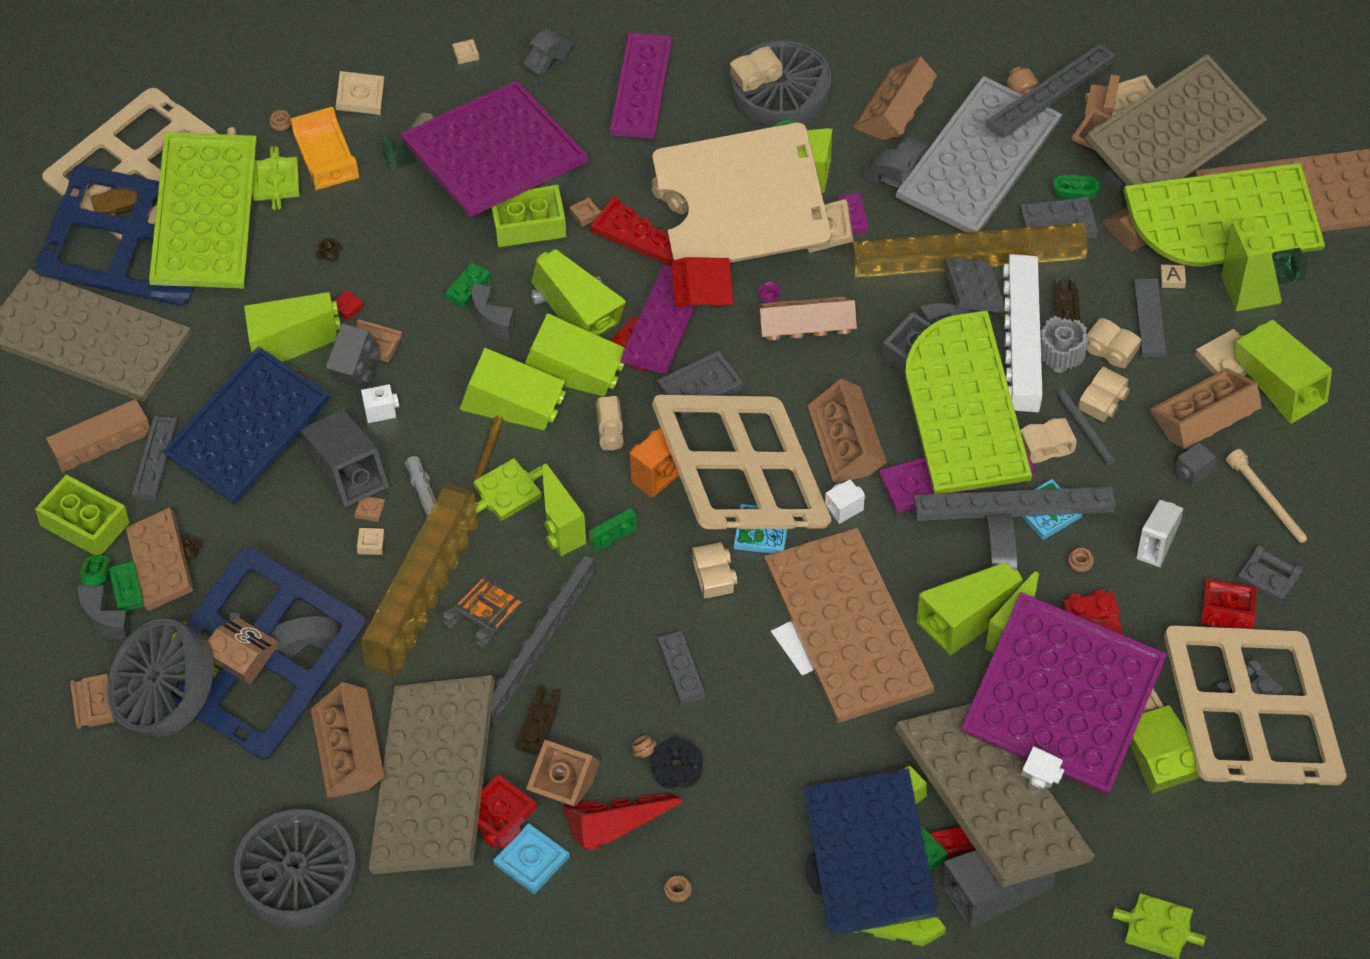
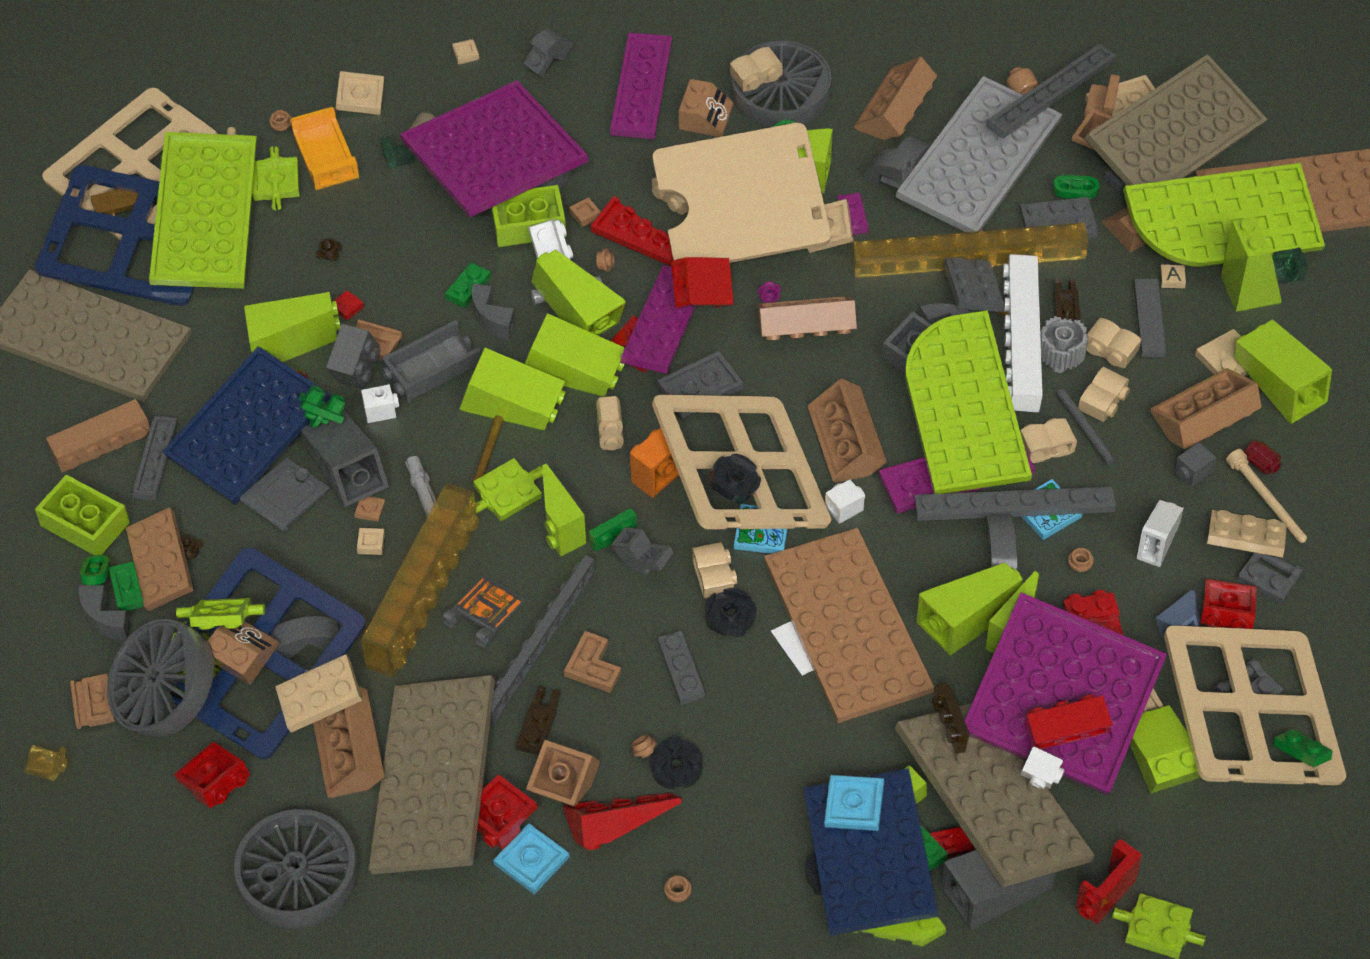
none -> clear yellow bracket [24,745,68,781]
none -> red plate [174,742,250,809]
none -> lime plate [176,598,266,630]
none -> dark grey container [239,458,330,532]
none -> tan plate [275,654,363,733]
none -> green hips [298,385,345,428]
none -> dark grey door [381,320,481,403]
none -> white bracket [528,219,573,260]
none -> medium nougat plate [564,631,622,693]
none -> medium nougat plate [596,248,615,272]
none -> dark grey brick [611,527,674,575]
none -> medium nougat slope [679,79,734,137]
none -> black plate [705,588,756,637]
none -> black plate [710,454,761,504]
none -> medium azure tile [824,775,884,831]
none -> dark brown hinge [932,682,970,754]
none -> red brick [1024,694,1113,750]
none -> red panel [1076,839,1142,925]
none -> sand blue slope [1156,590,1200,639]
none -> tan plate [1207,510,1287,558]
none -> dark red brick [1244,440,1282,475]
none -> green plate [1274,729,1333,768]

